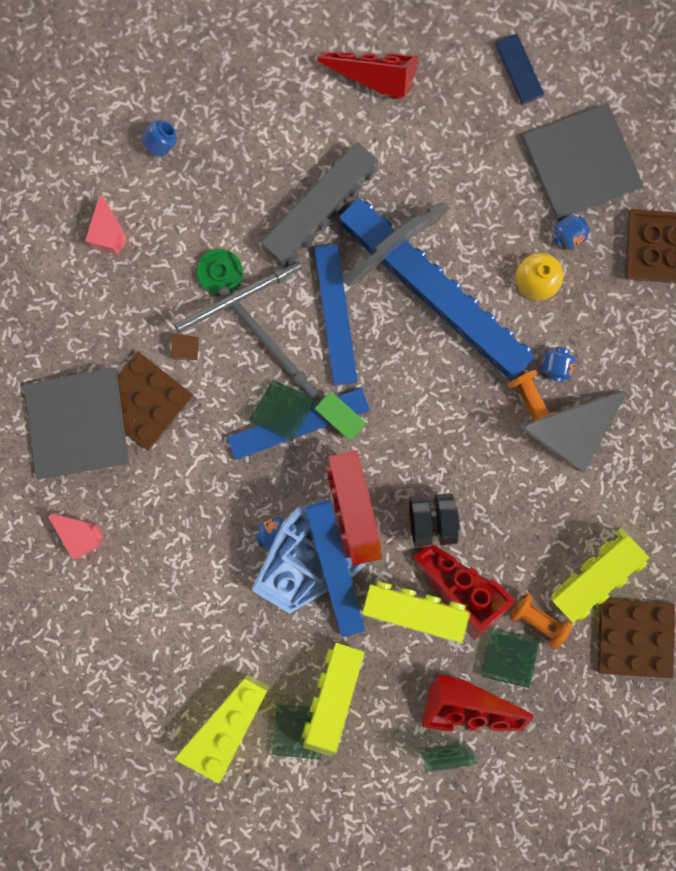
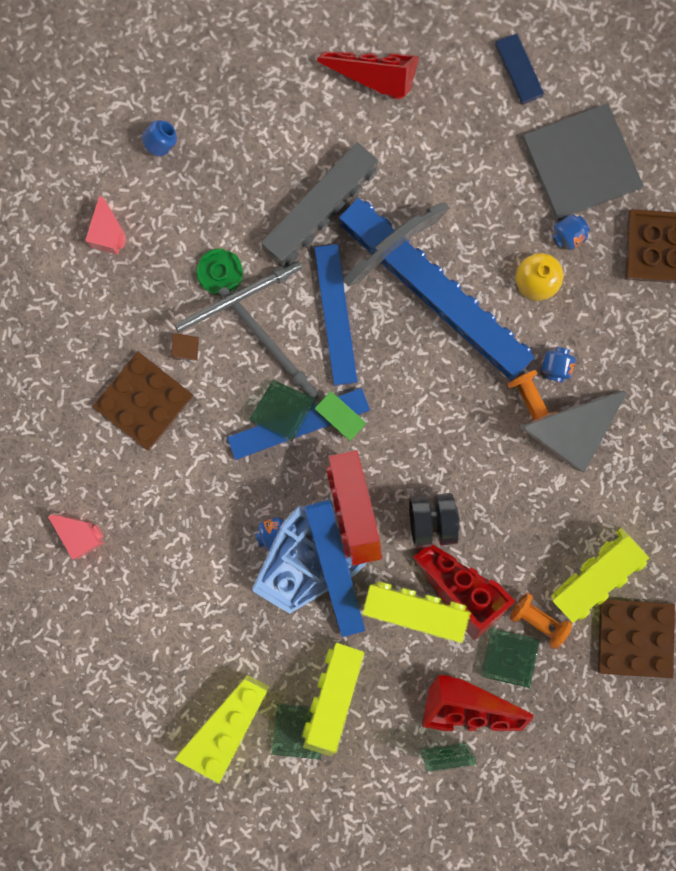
dark grey tile [24,367,129,480] -> none

